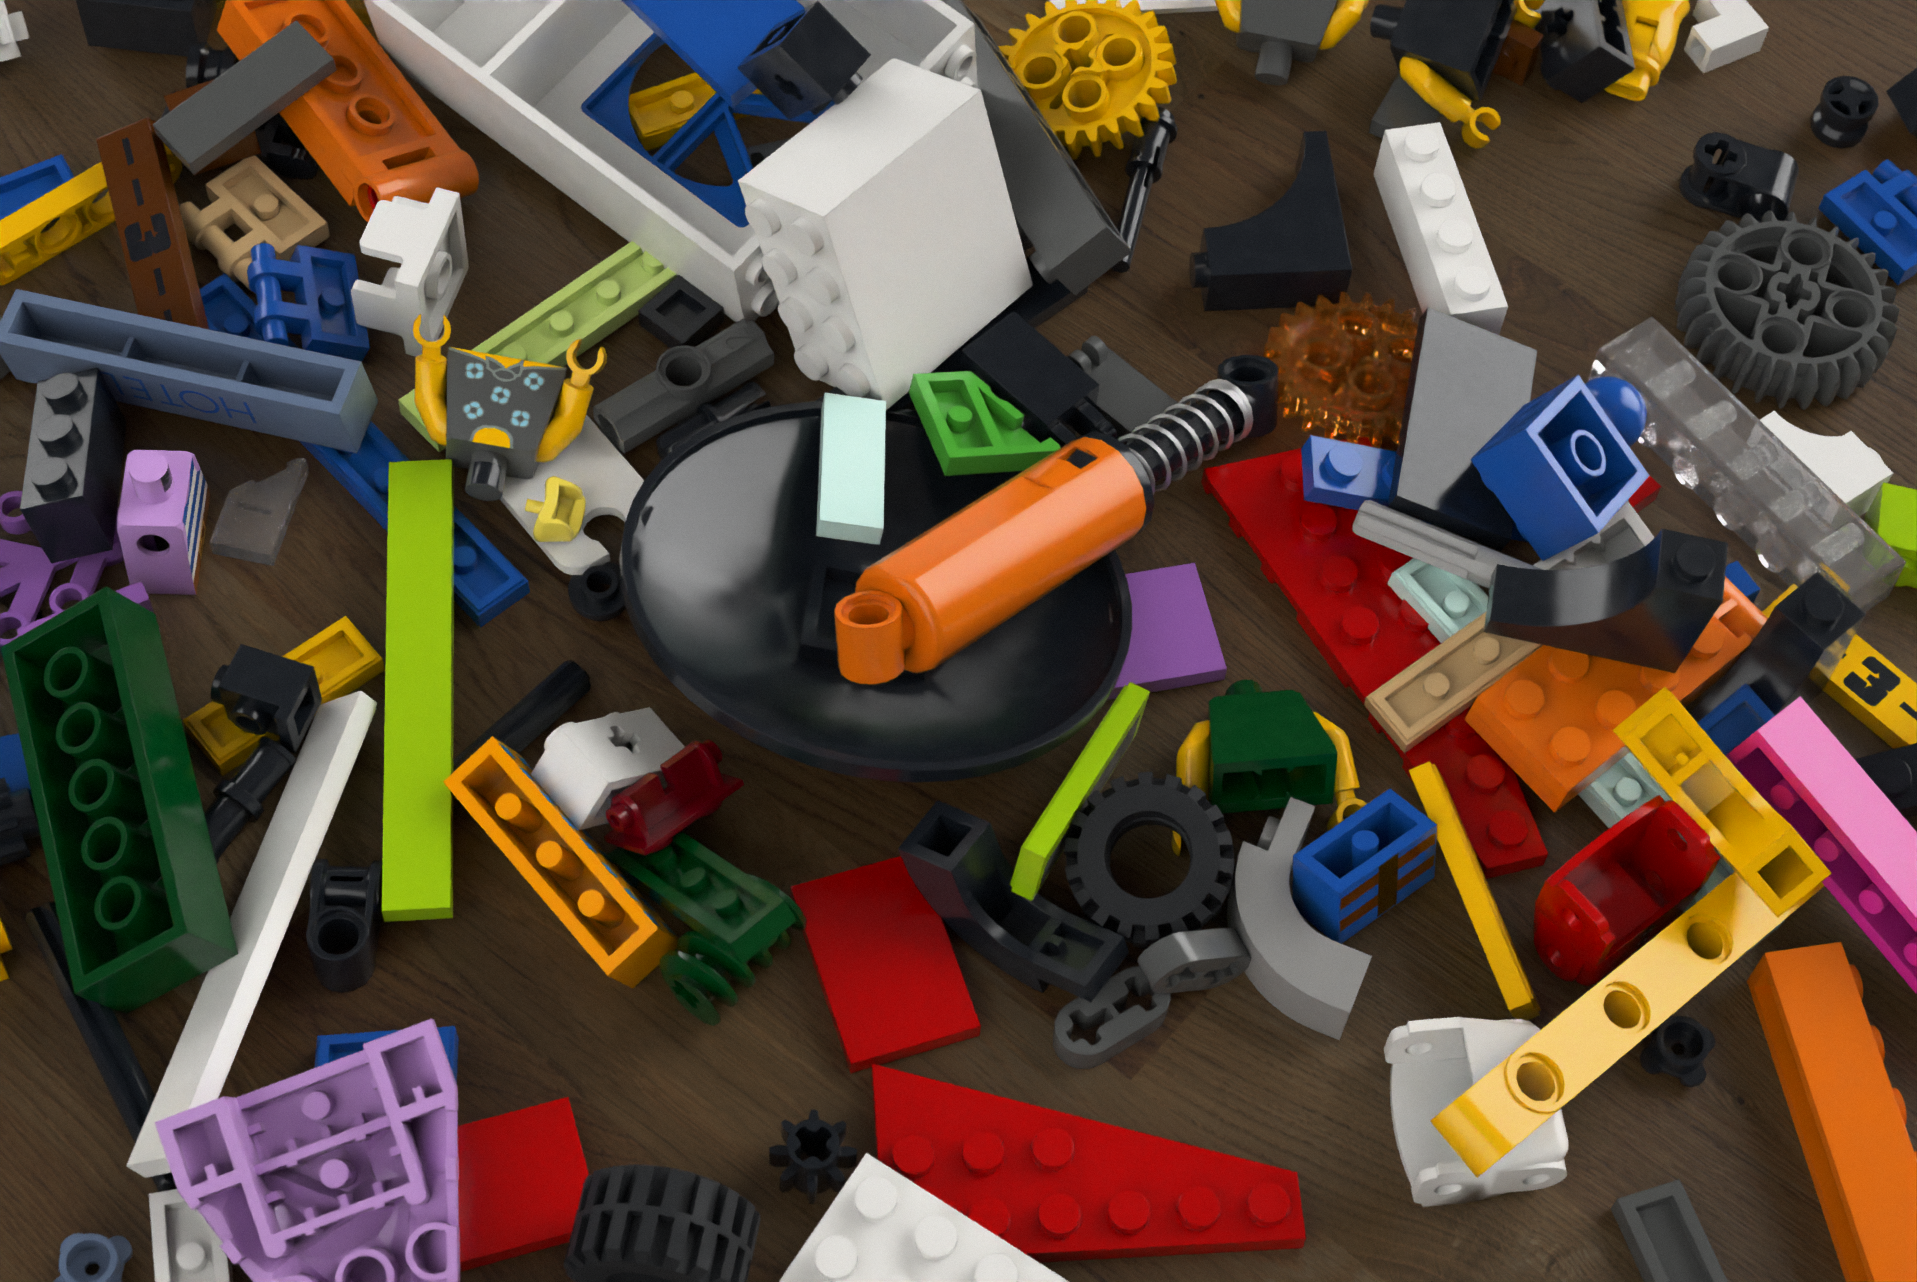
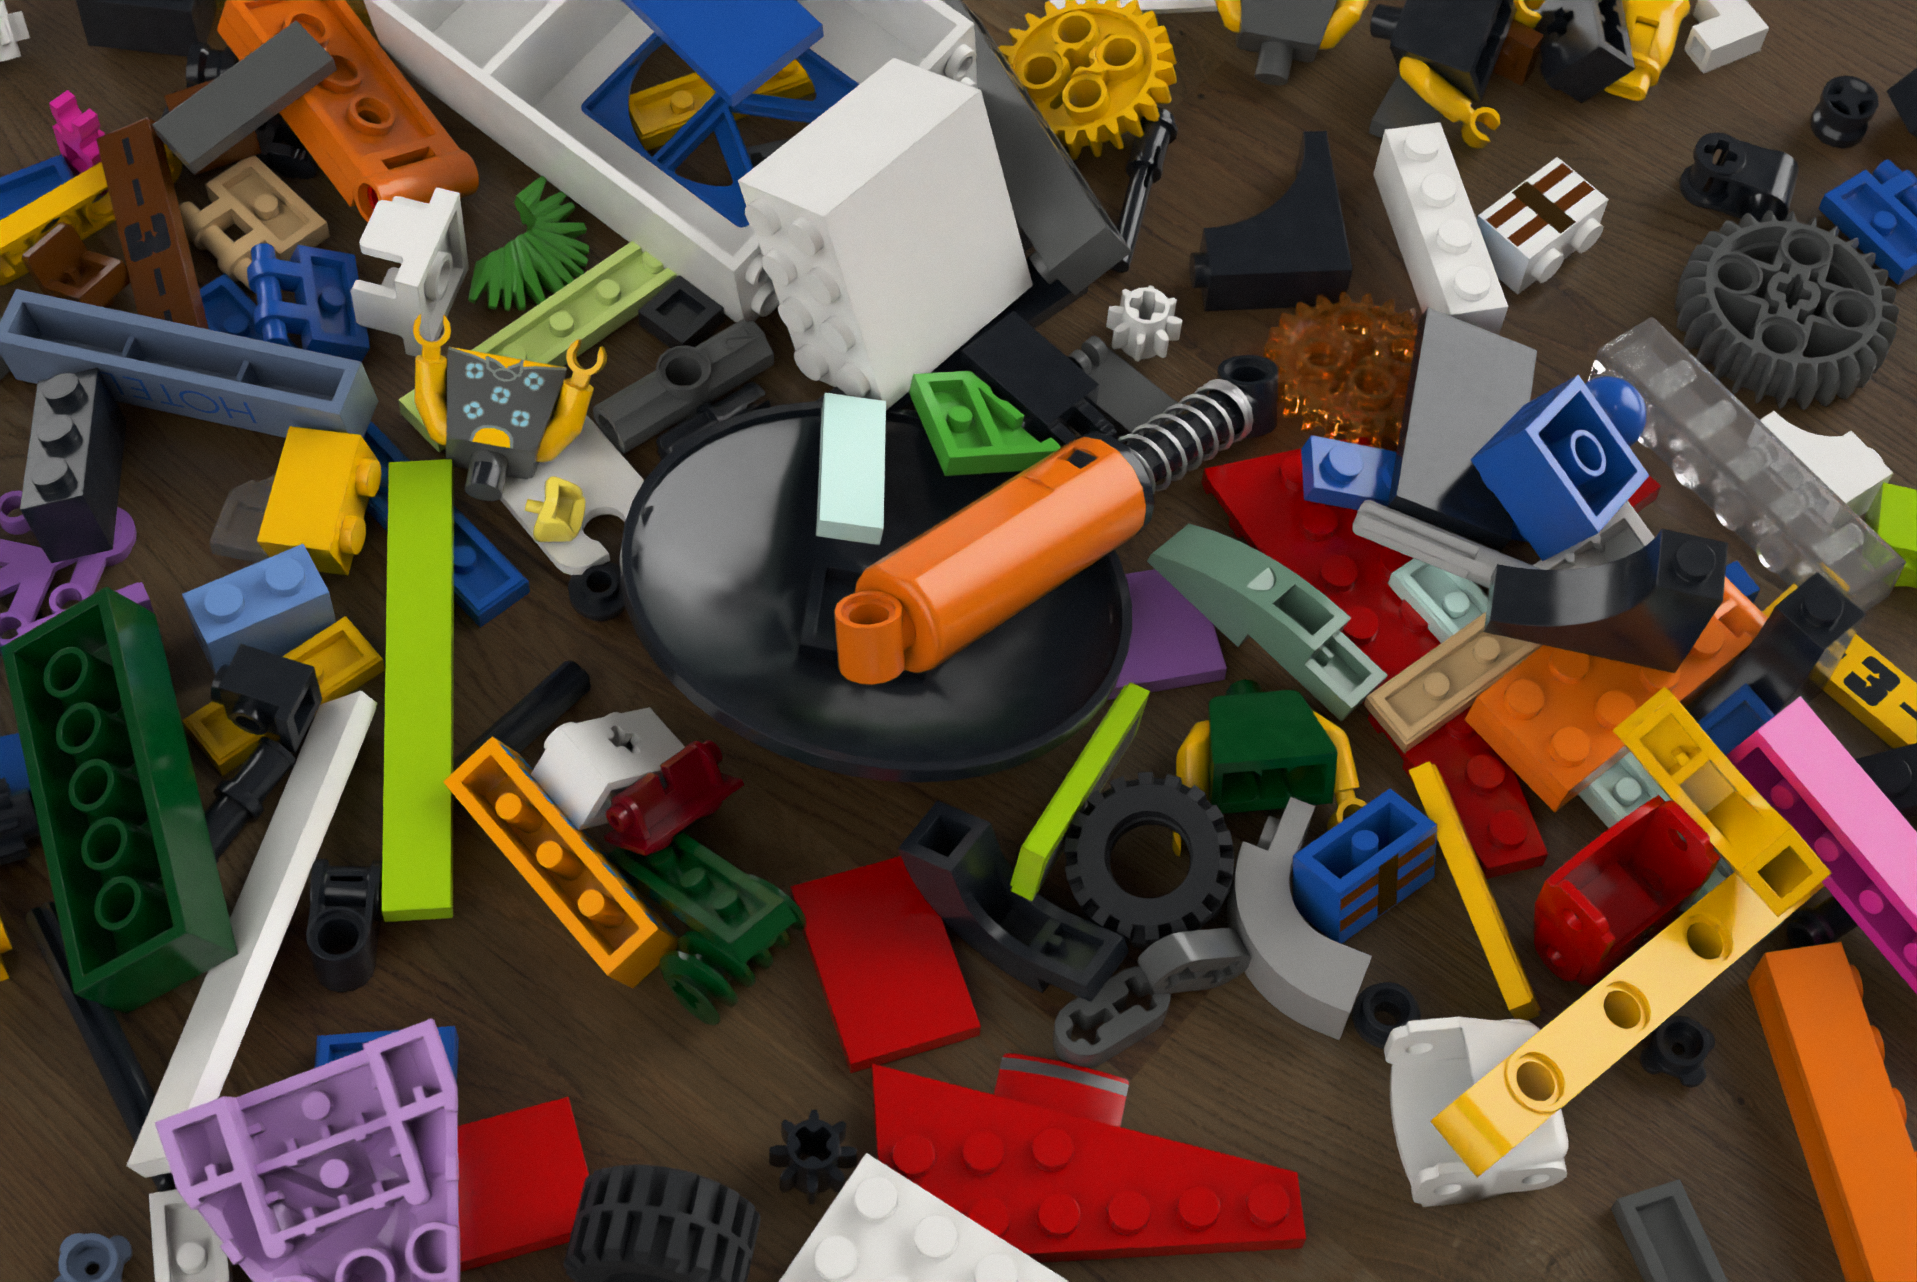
lavender torso [117,450,211,595] -> none
black brick [737,1,871,120] -> none
none -> reddish brown bracket [22,222,130,308]
none -> dark pink plate [49,90,108,196]
none -> medium blue brick [182,544,336,675]
none -> yellow brick [257,426,381,576]
none -> bright green hair [468,176,589,311]
none -> red sticker [994,1053,1129,1127]
none -> white gear [1106,285,1183,362]
none -> sand green slope [1147,524,1388,722]
none -> black plate [1352,982,1421,1049]
none -> white brick [1477,157,1609,294]
none -> black pin [1787,895,1858,948]

